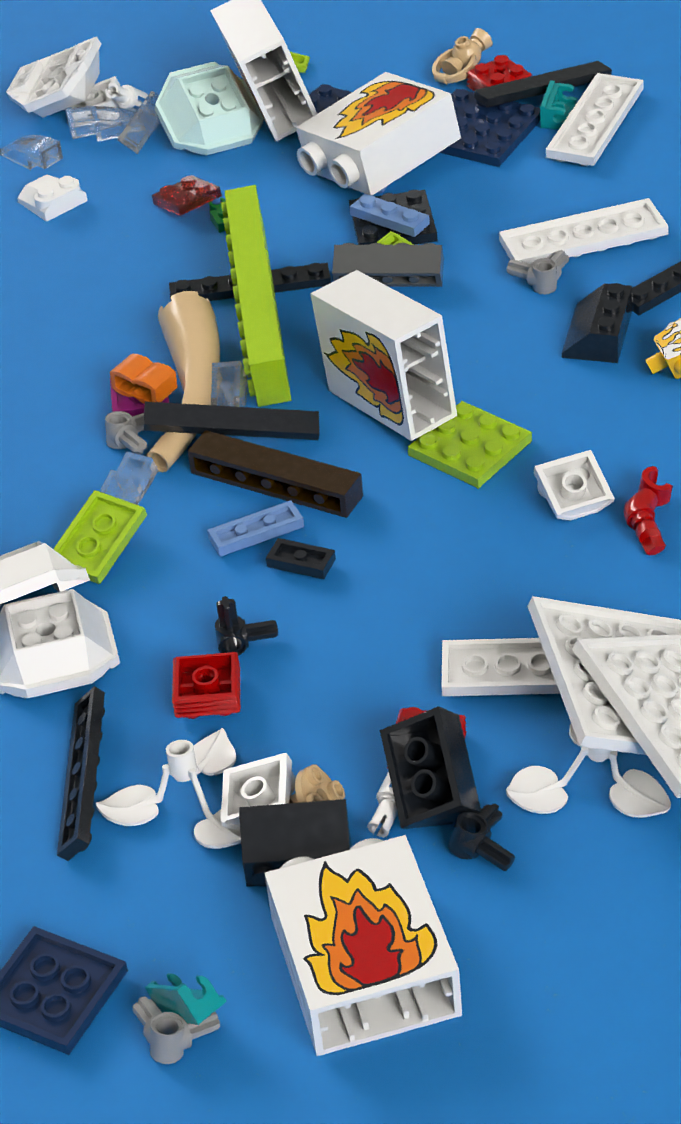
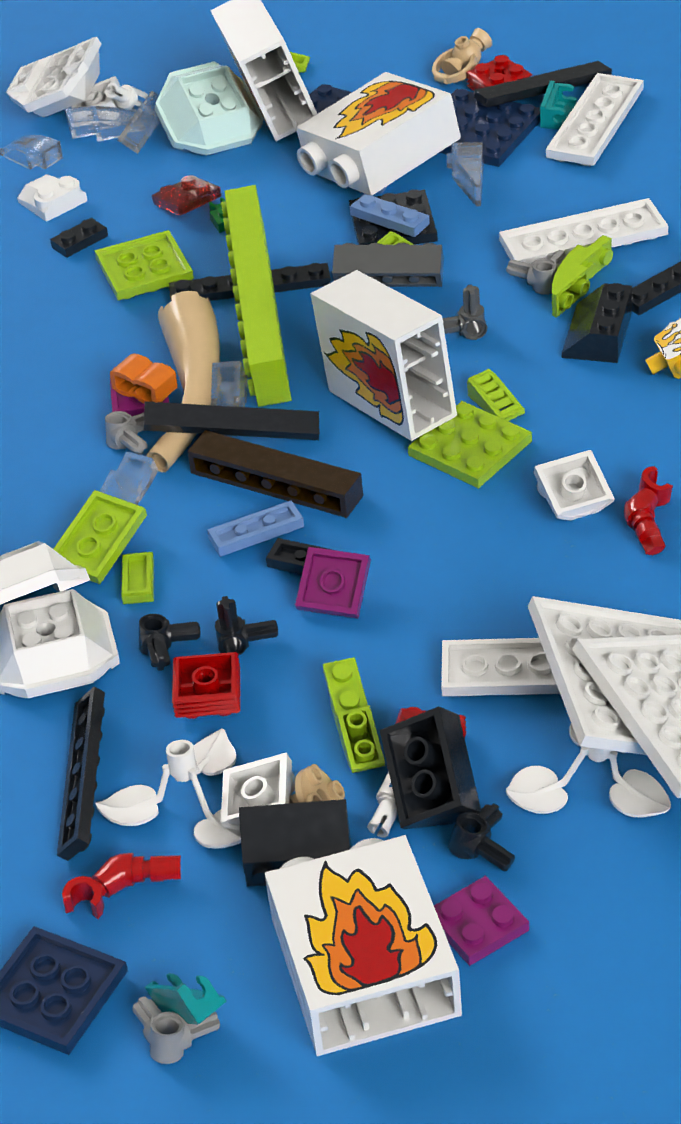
none -> black plate [50,218,108,258]
none -> red piece [62,853,181,919]
none -> lime plate [95,230,194,300]
none -> lime tile [121,552,154,604]
none -> black axle [139,614,201,671]
none -> magenta plate [295,547,371,619]
none -> lime slope [323,657,385,773]
none -> magenta plate [434,876,529,966]
none -> dark grey axle [442,285,487,340]
none -> clear slope [447,142,484,206]
none -> lime slope [467,369,525,421]
none -> lime slope [552,235,613,318]

